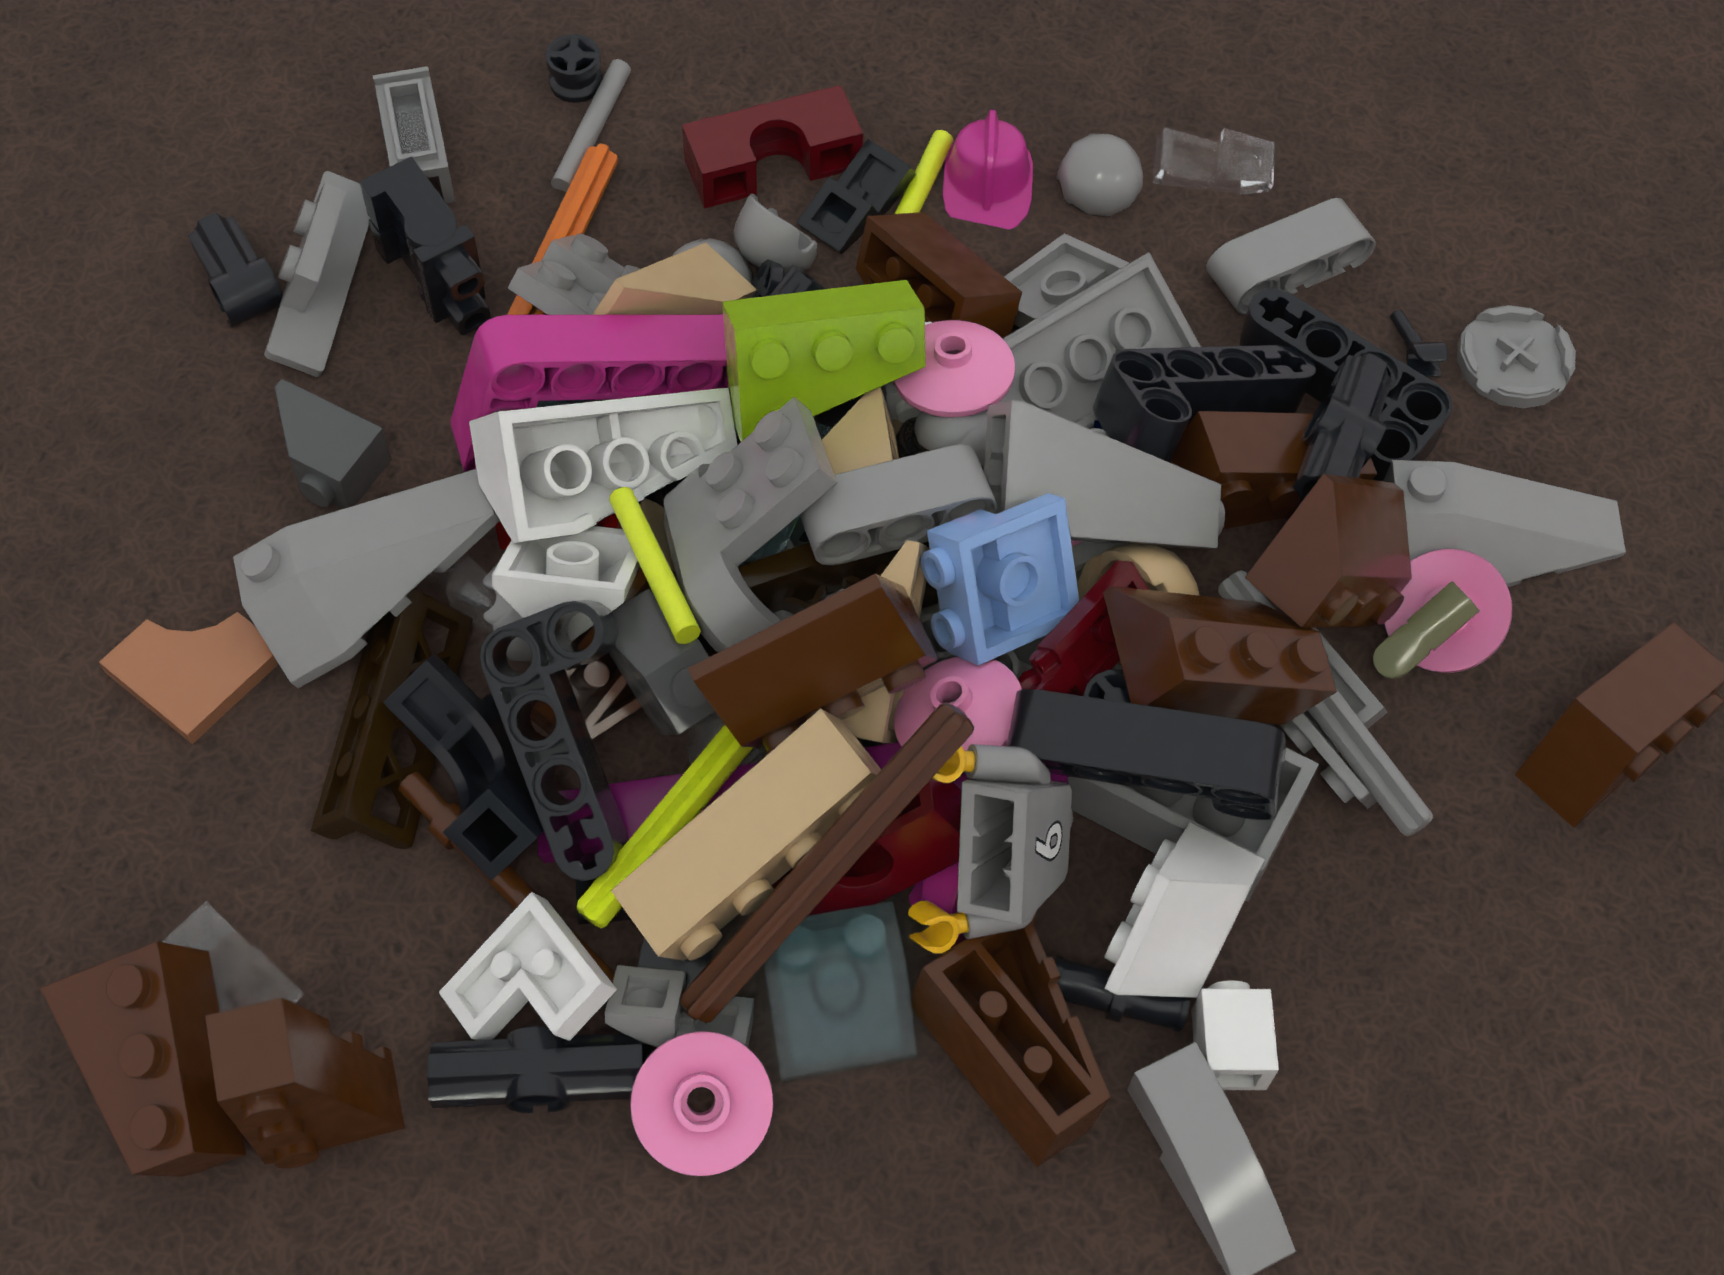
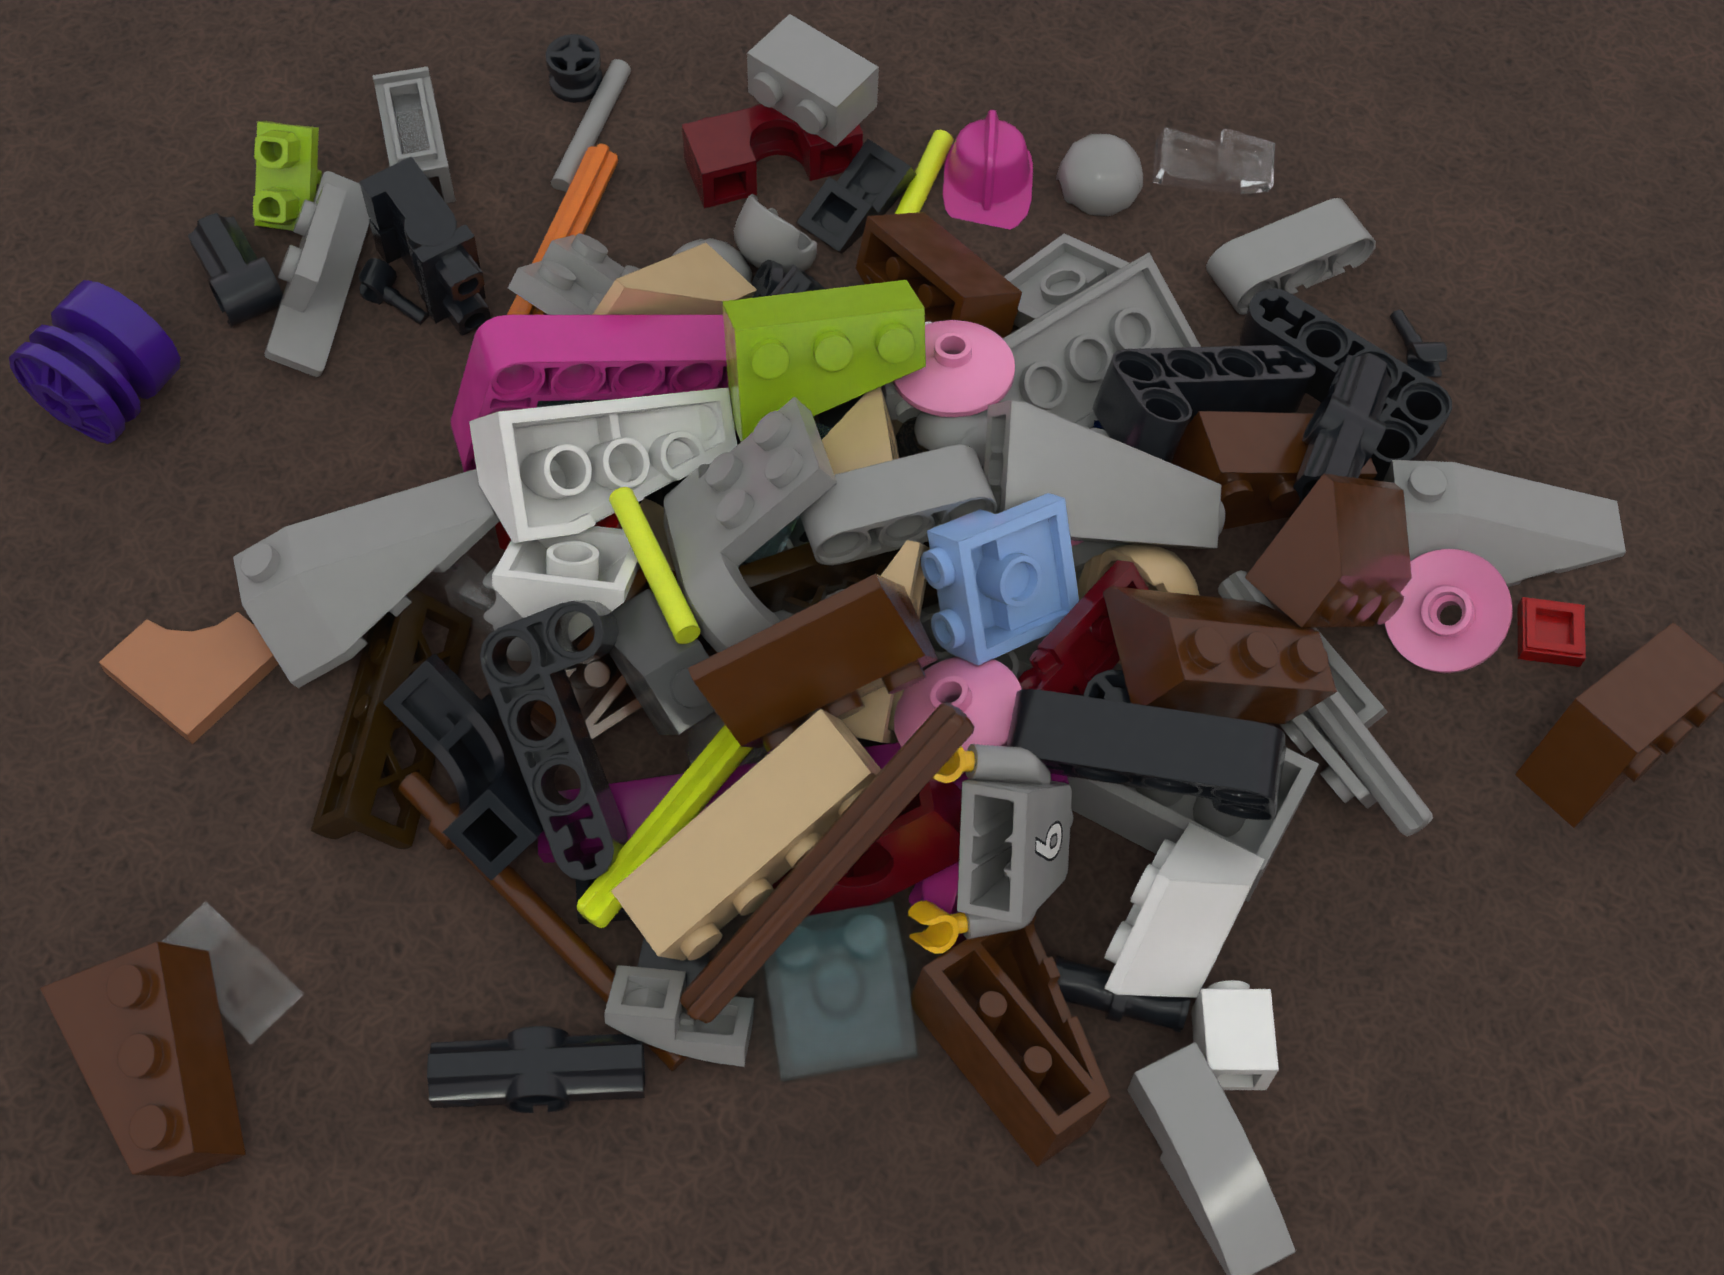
reddish brown wedge [205,997,405,1169] -> none
dark grey slope [275,379,392,509] -> none
white plate [439,892,617,1041] -> none
bright pink dish [631,1031,773,1176] -> none
olive bar [1373,581,1480,679] -> none
light grey tile [1457,305,1576,408] -> none
none -> dark purple wheel [9,280,180,444]
none -> lime hips [253,121,322,230]
none -> black hand [359,258,429,325]
none -> light grey brick [747,14,879,146]
none -> red tile [1517,597,1586,667]

